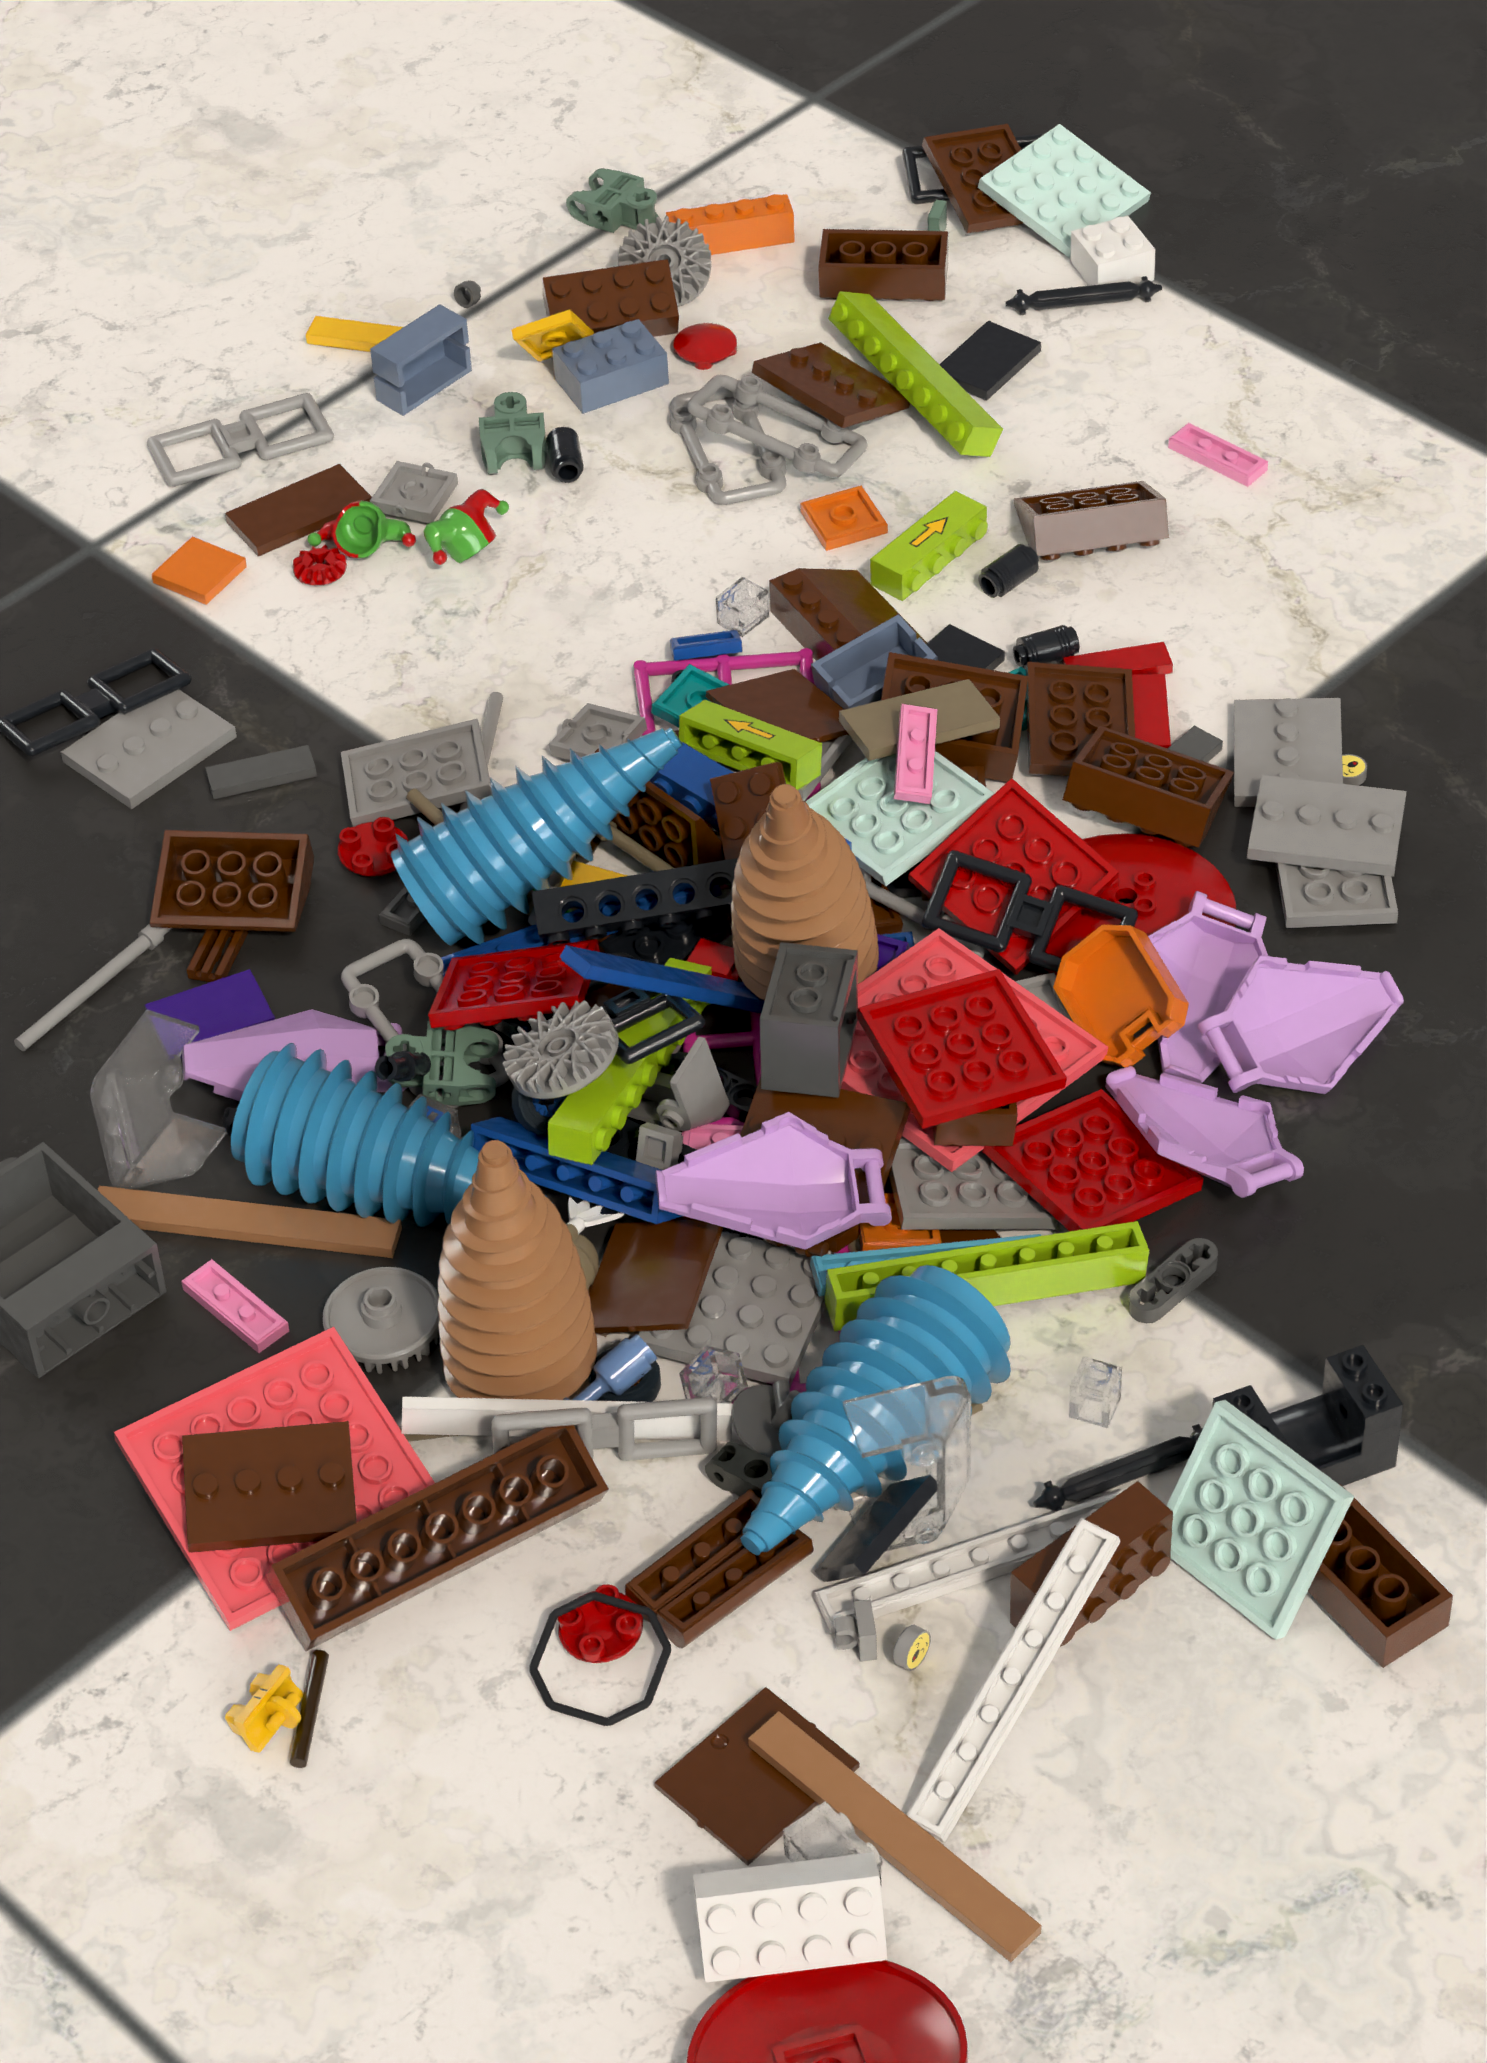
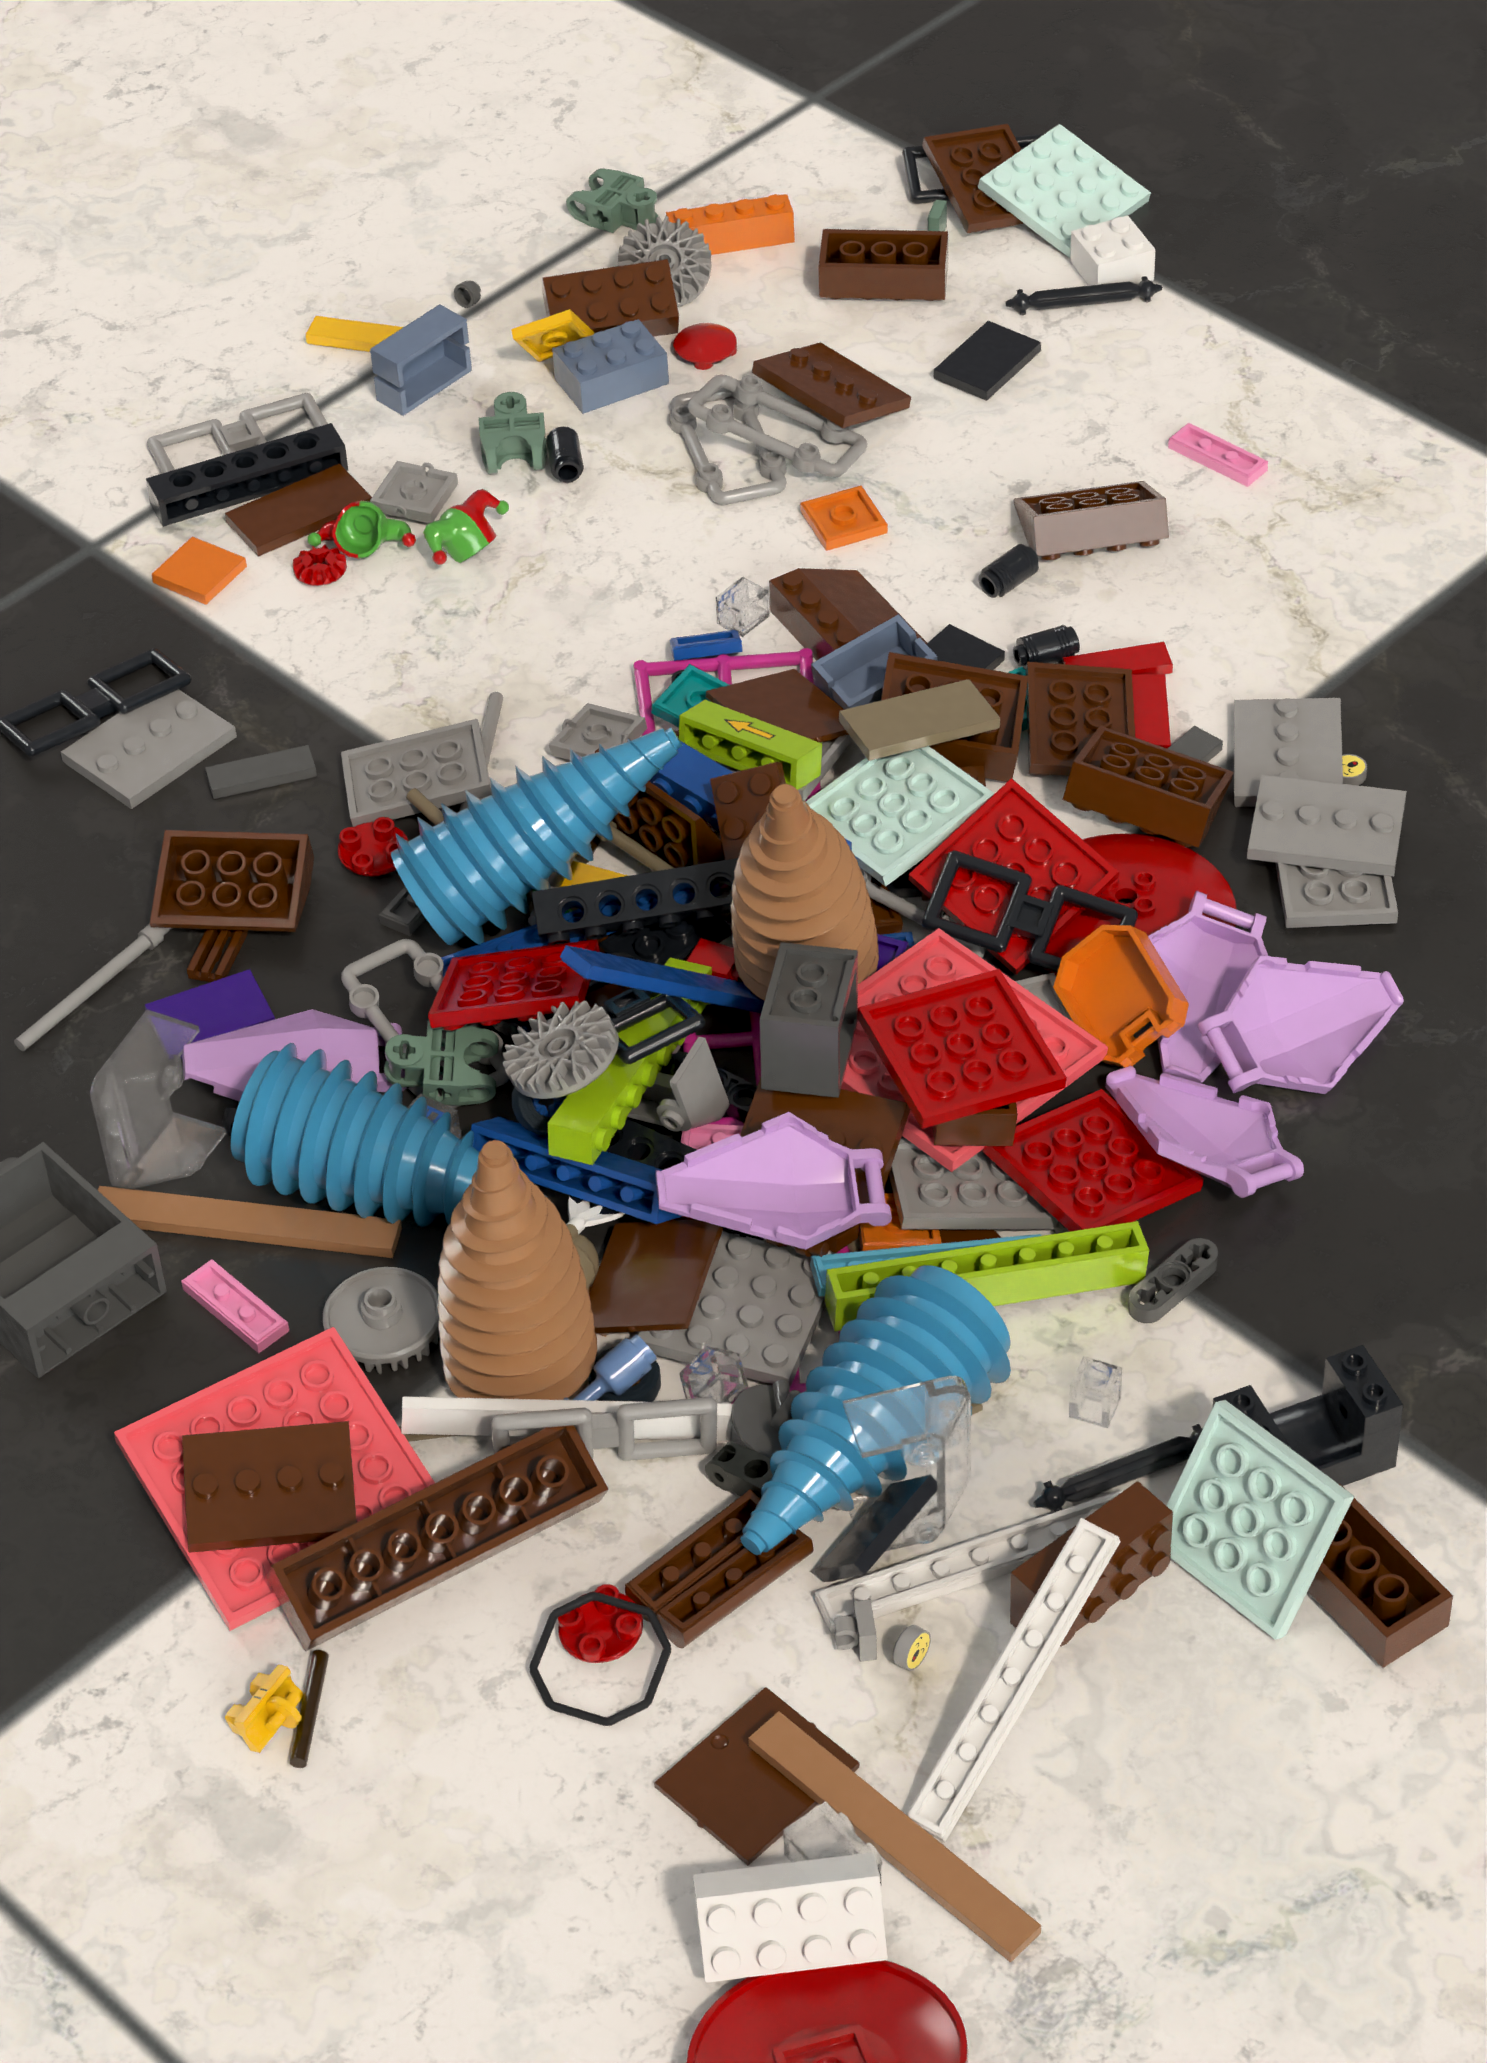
black pin [375,1051,431,1082] -> none
light grey tile [636,1122,683,1170] -> none
lime brick [828,291,1003,457] -> none
lime brick [870,491,988,601] -> none
bright pink tile [894,704,937,804] -> none
none -> black brick [146,423,349,527]

